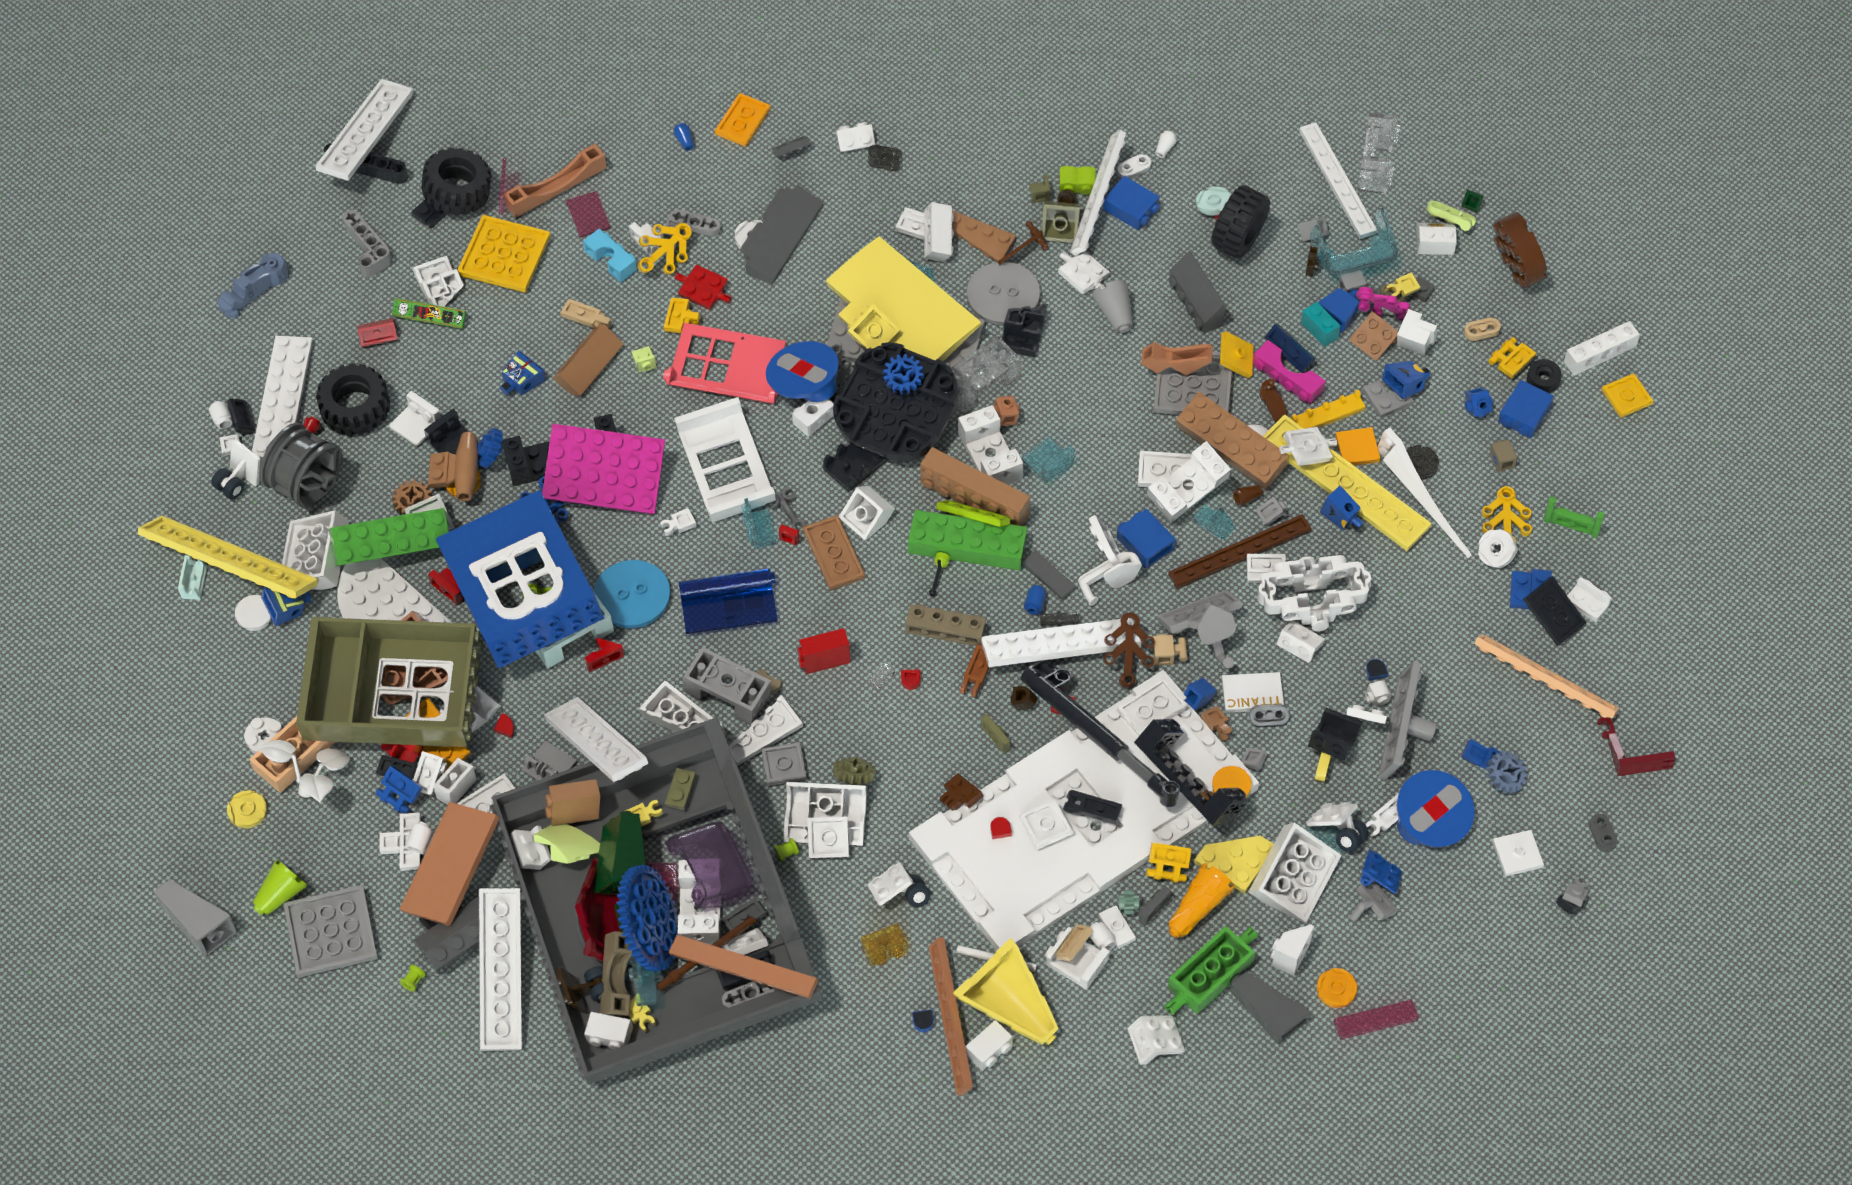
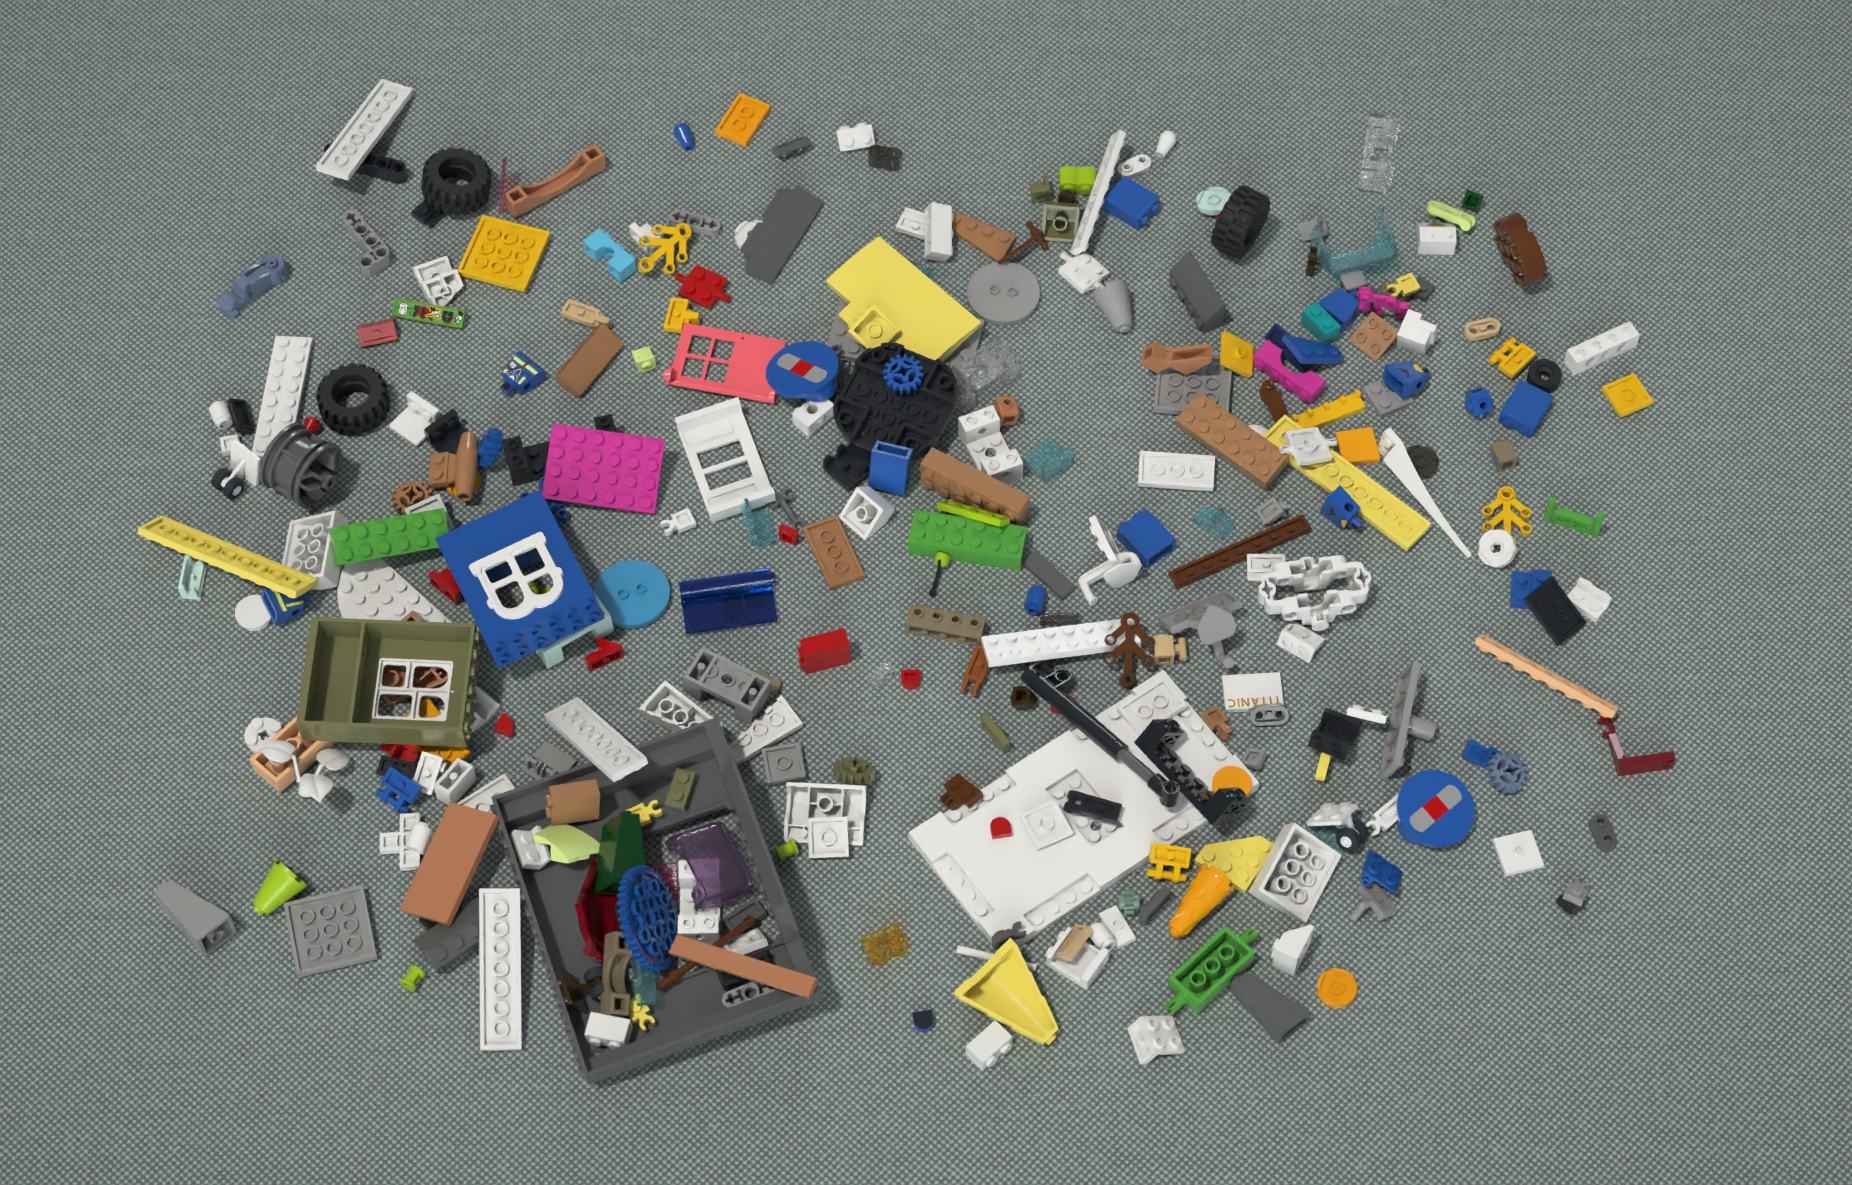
light yellow tile [227,790,267,829] -> none
clear pink piece [566,191,611,238] -> none
white plate [868,862,930,907] -> none
nougat tile [929,937,973,1096] -> none
black slope [999,304,1048,357] -> none
white plate [1147,441,1231,523] -> none
blue brick [1184,678,1217,710] -> none
reddish brown cone [1233,485,1263,506] -> none
white plate [1299,122,1377,239] -> none
clear pink plate [1334,999,1419,1040] -> none
white plate [1365,681,1392,706] -> none
black tile [1366,659,1388,681] -> none
none -> blue brick [868,440,913,496]
none -> dark grey plate [991,922,1026,951]
none -> blue wing [1282,334,1345,364]

